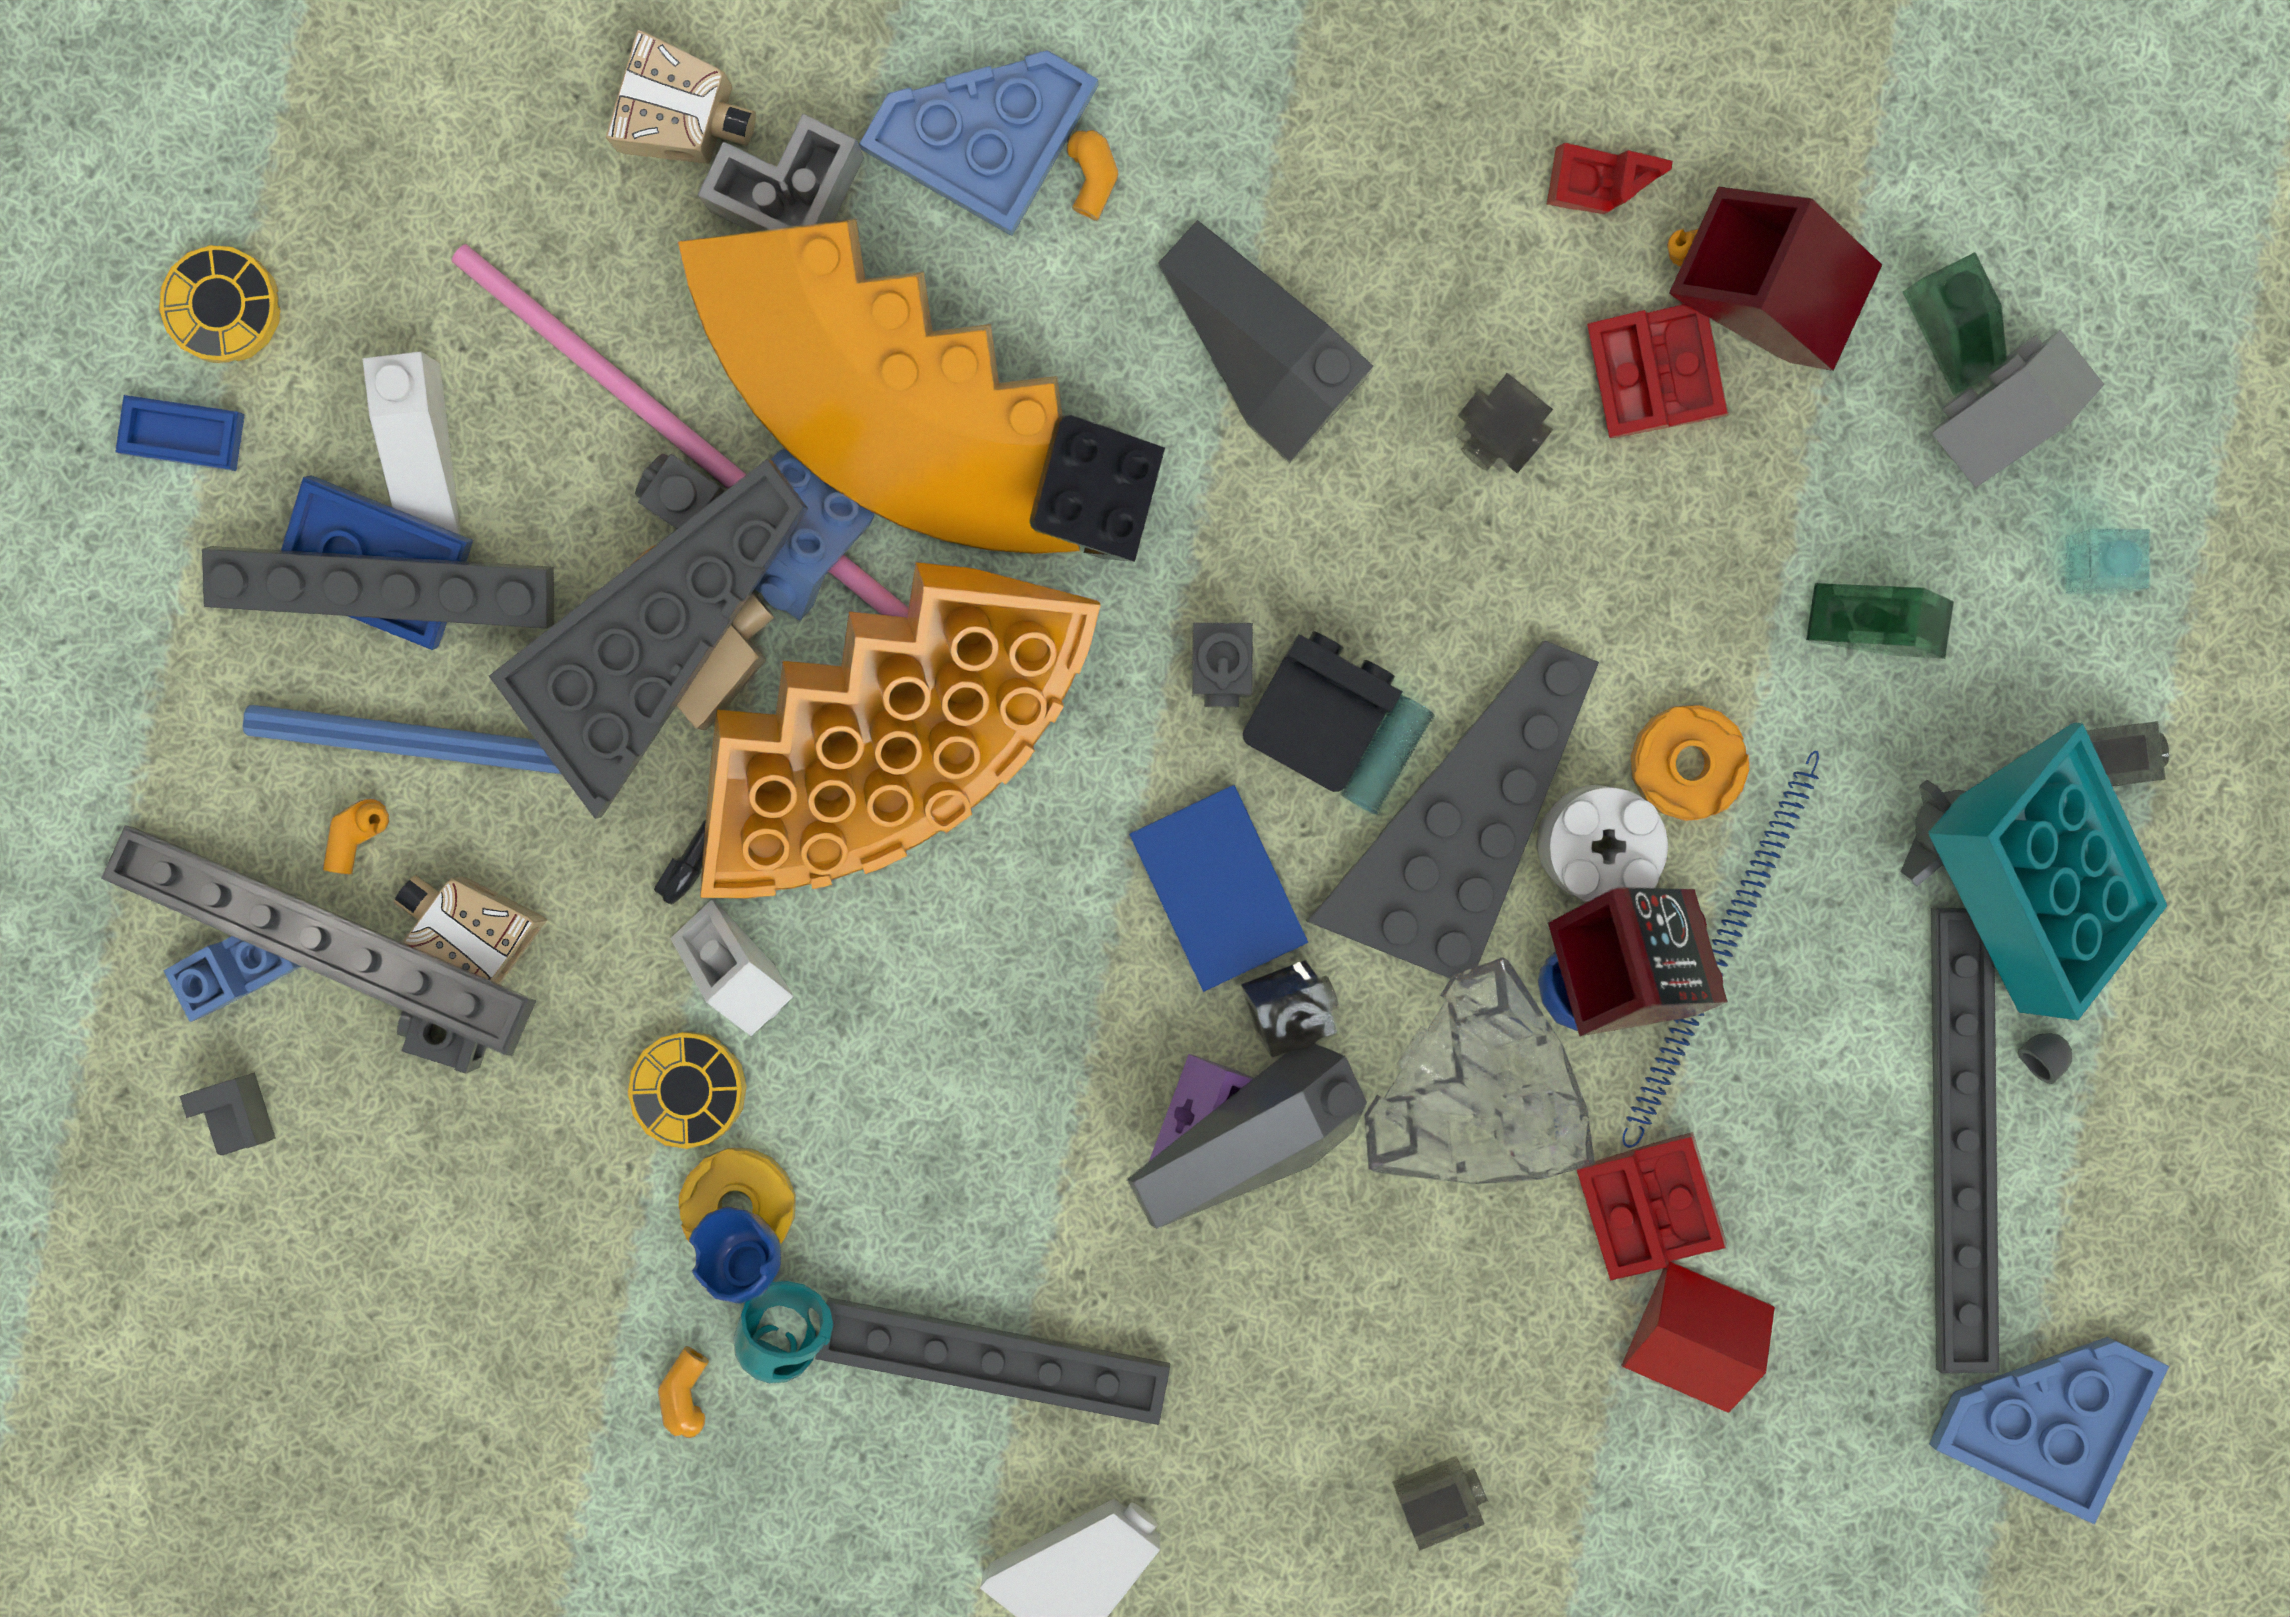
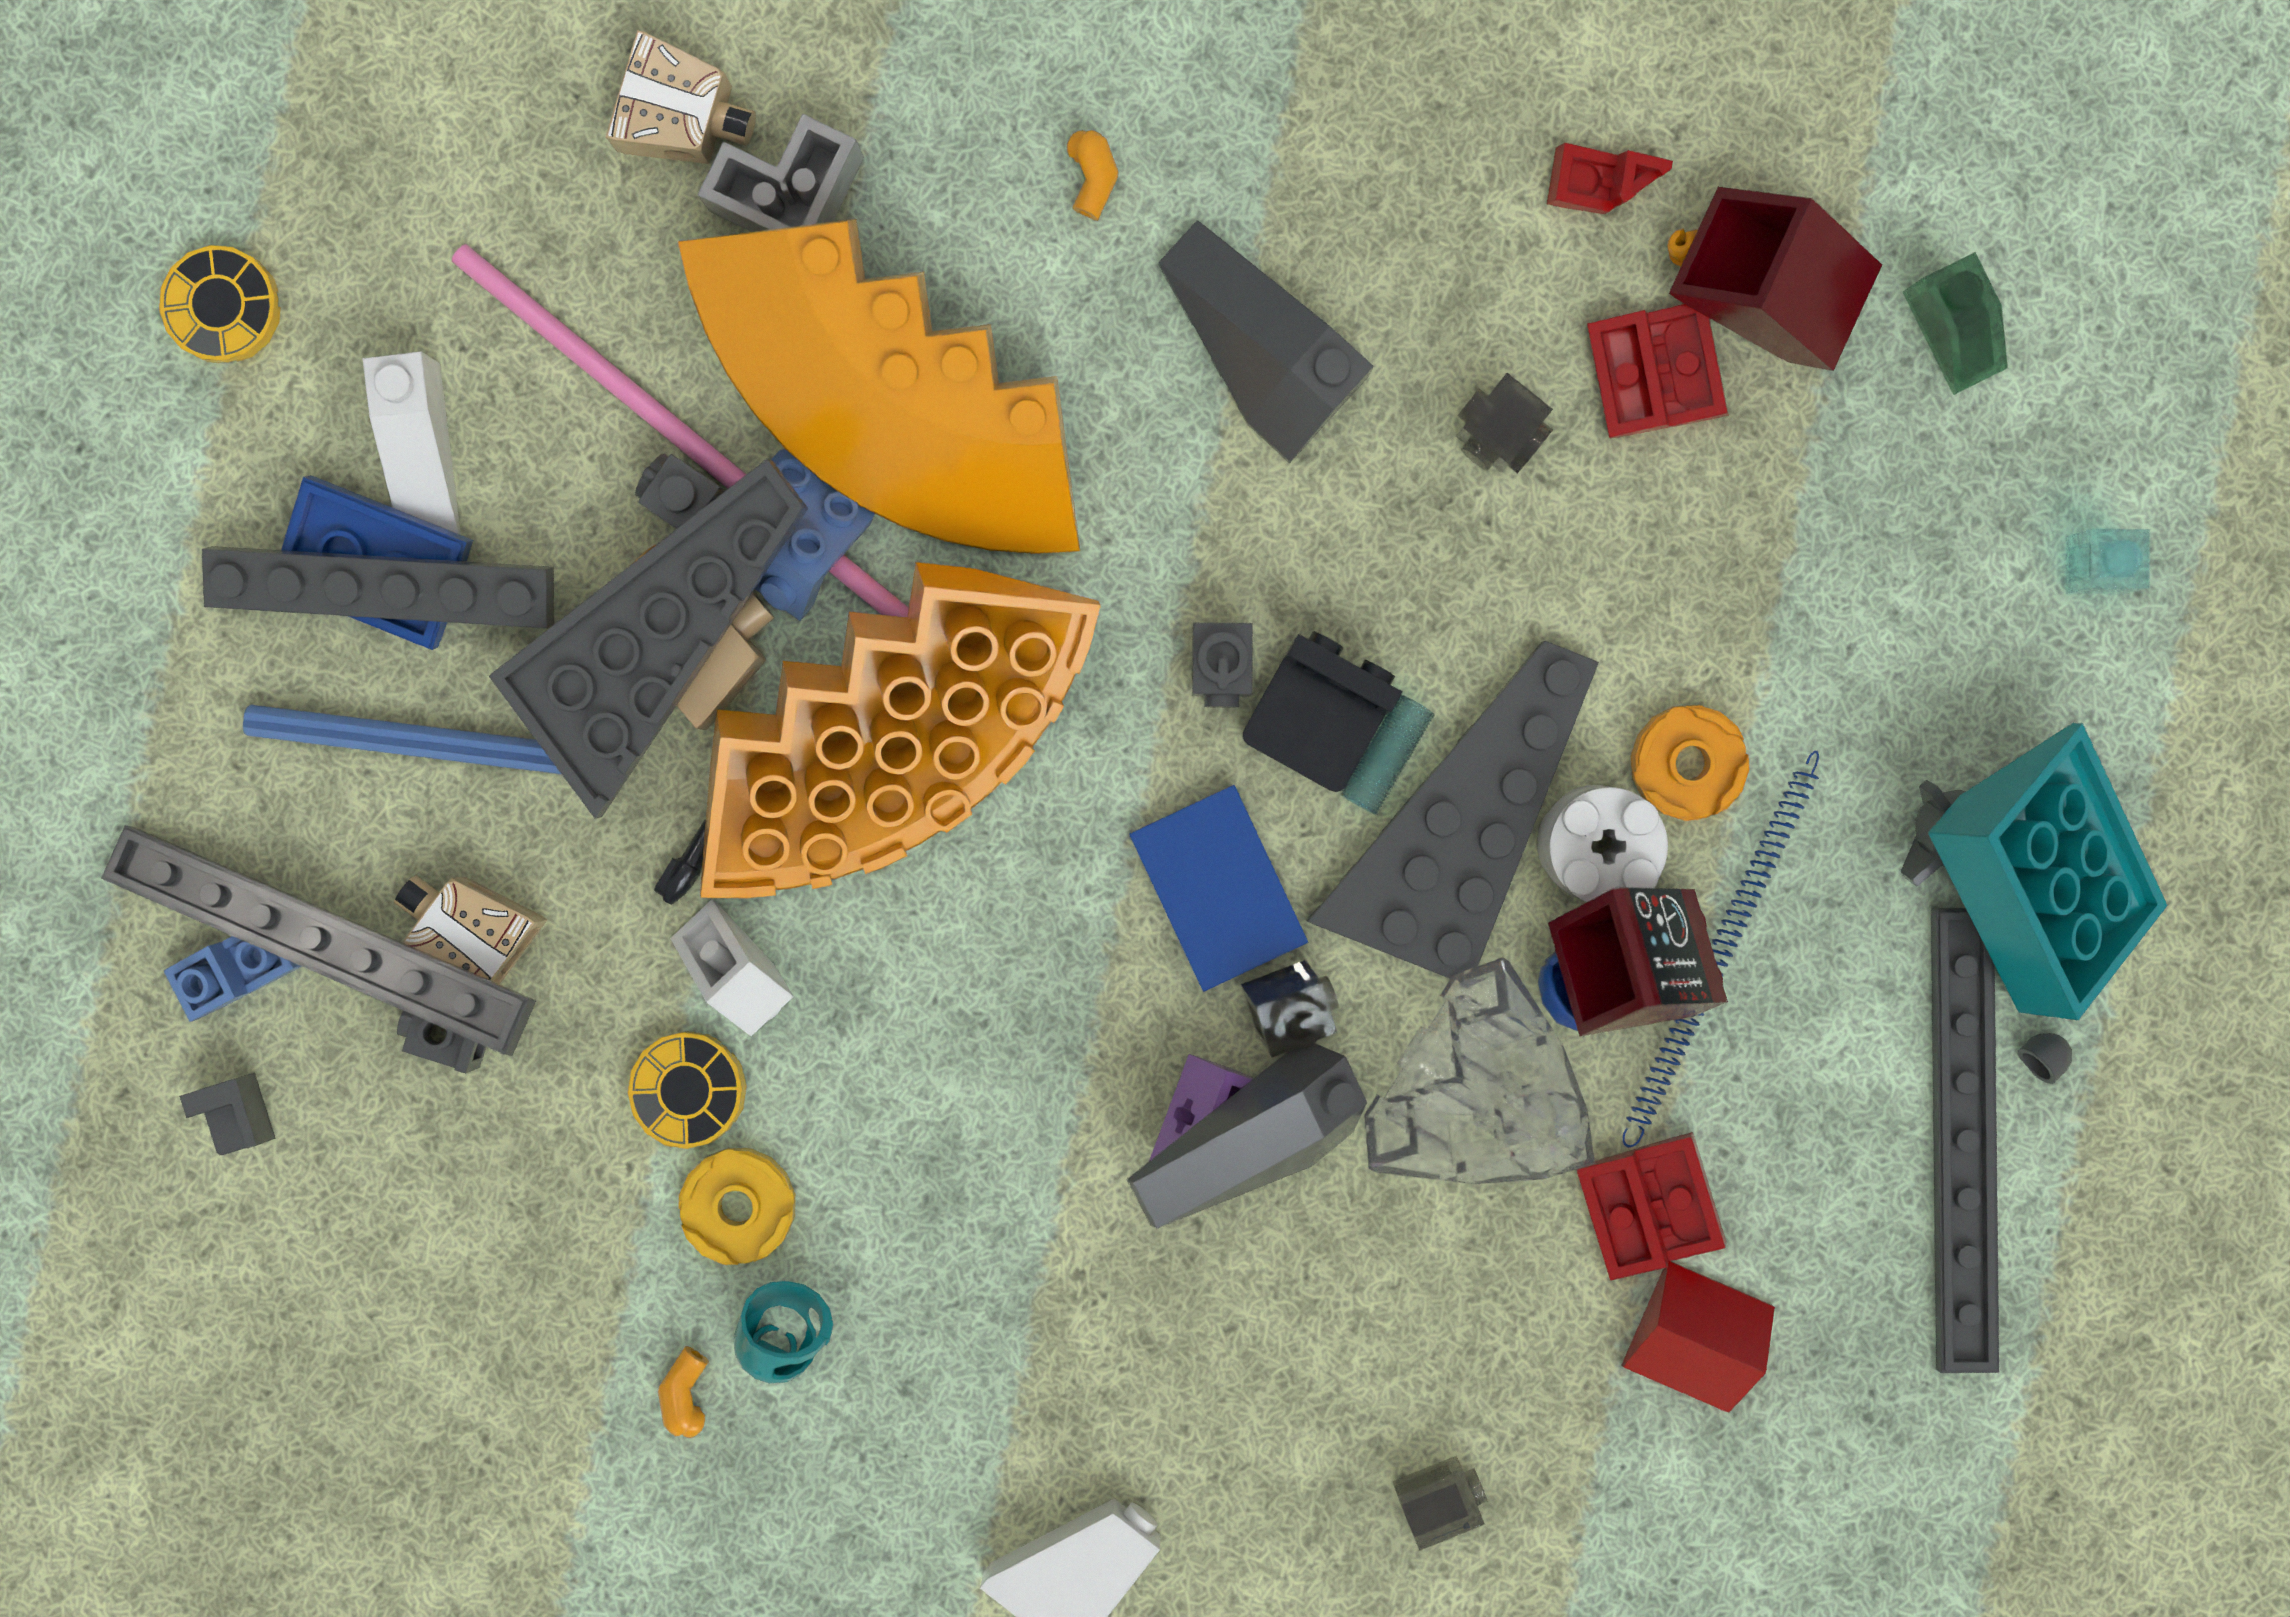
blue tile [115,395,245,471] -> none
light orange arm [323,799,389,874] -> none
blue hair [689,1206,781,1304] -> none
dark grey plate [815,1297,1170,1425] -> none
medium blue plate [859,50,1098,236] -> none
black bracket [1030,415,1165,562] -> none
clear green slope [1806,583,1954,659] -> none
medium blue plate [1929,1337,2169,1525] -> none
light grey brick [1932,330,2104,488] -> none
clear smoke brick [2086,721,2169,787] -> none

